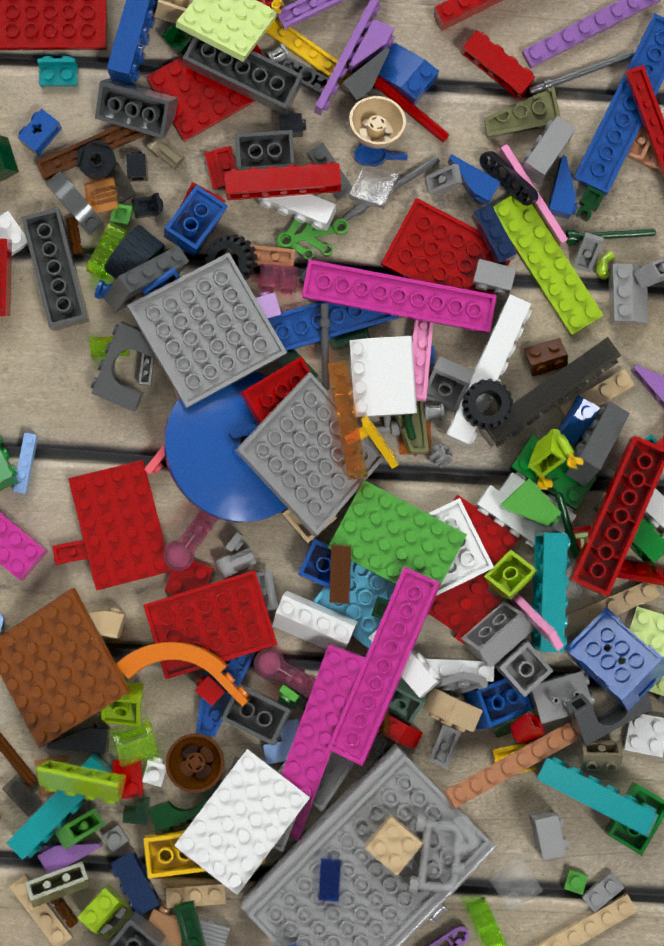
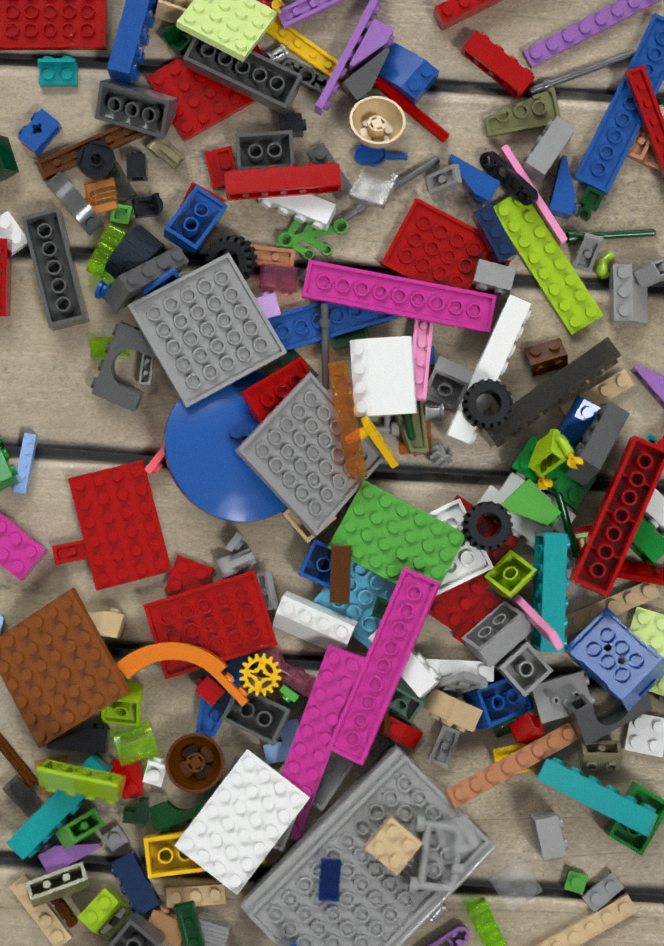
reddish brown axle [67,217,83,255] -> none
clear pink piece [163,510,219,572] -> none
none -> yellow gear [239,653,282,696]
none -> black tyre [461,501,513,551]

